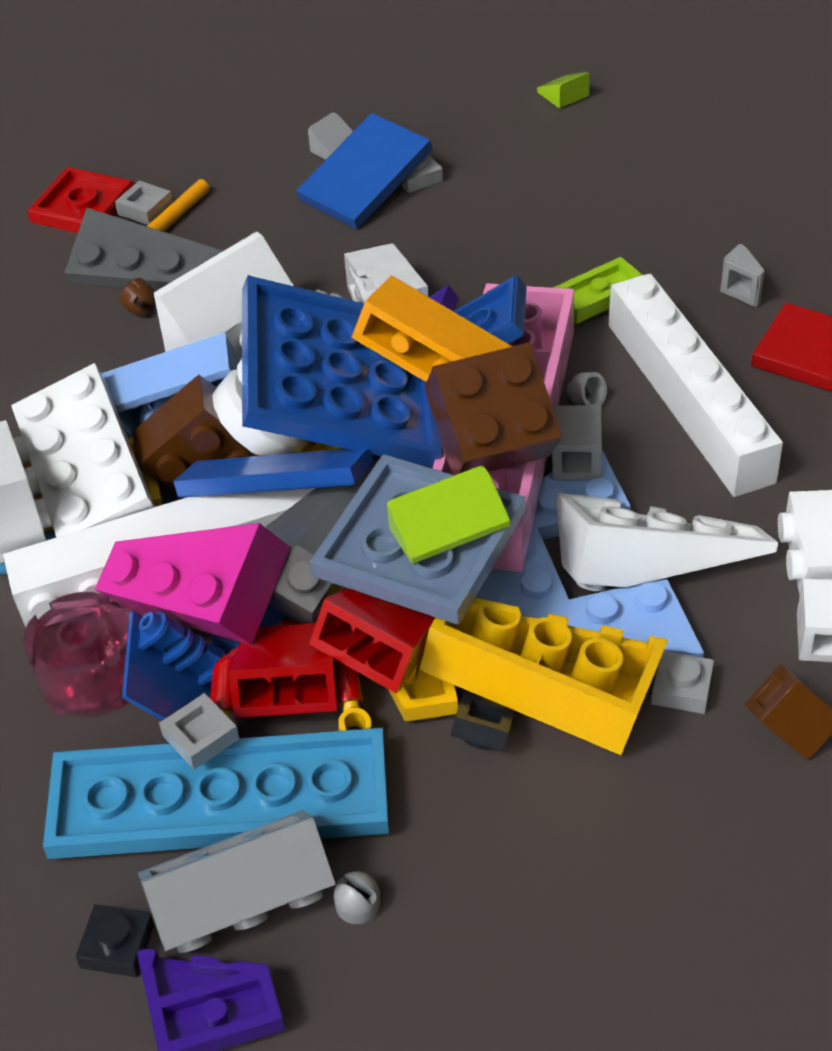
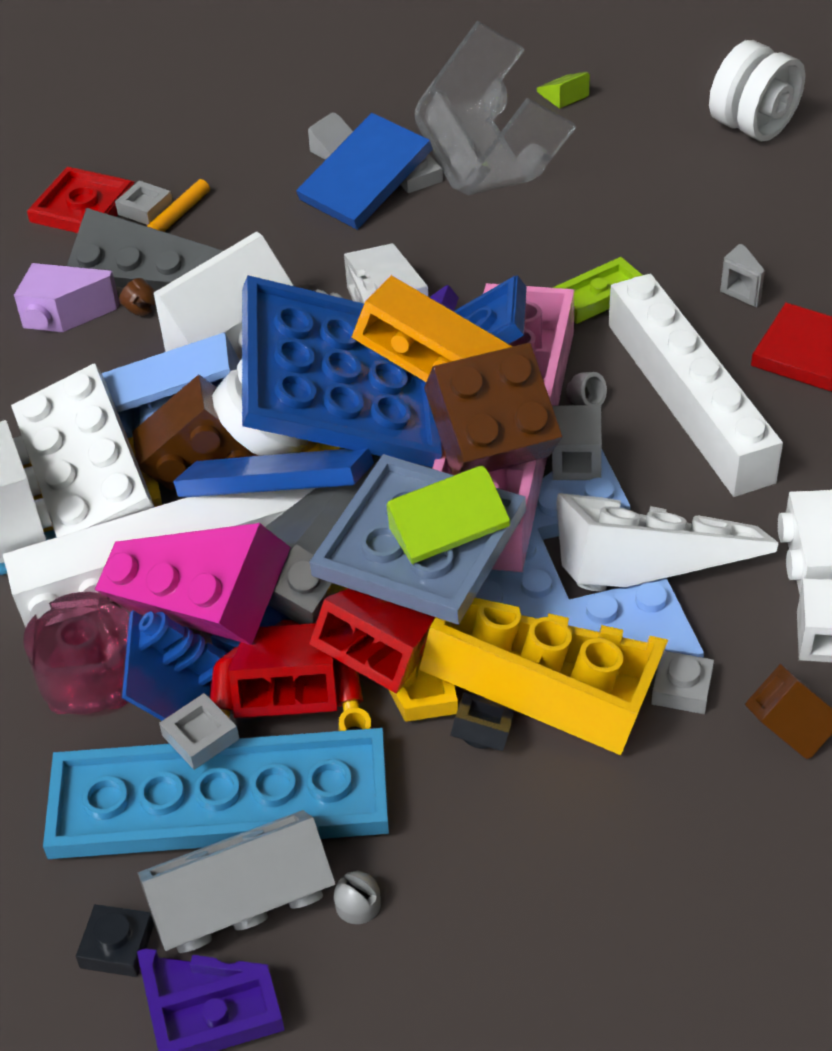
none -> lavender slope [14,263,120,332]
none -> clear windscreen [414,21,576,195]
none -> white wheel [709,40,806,142]

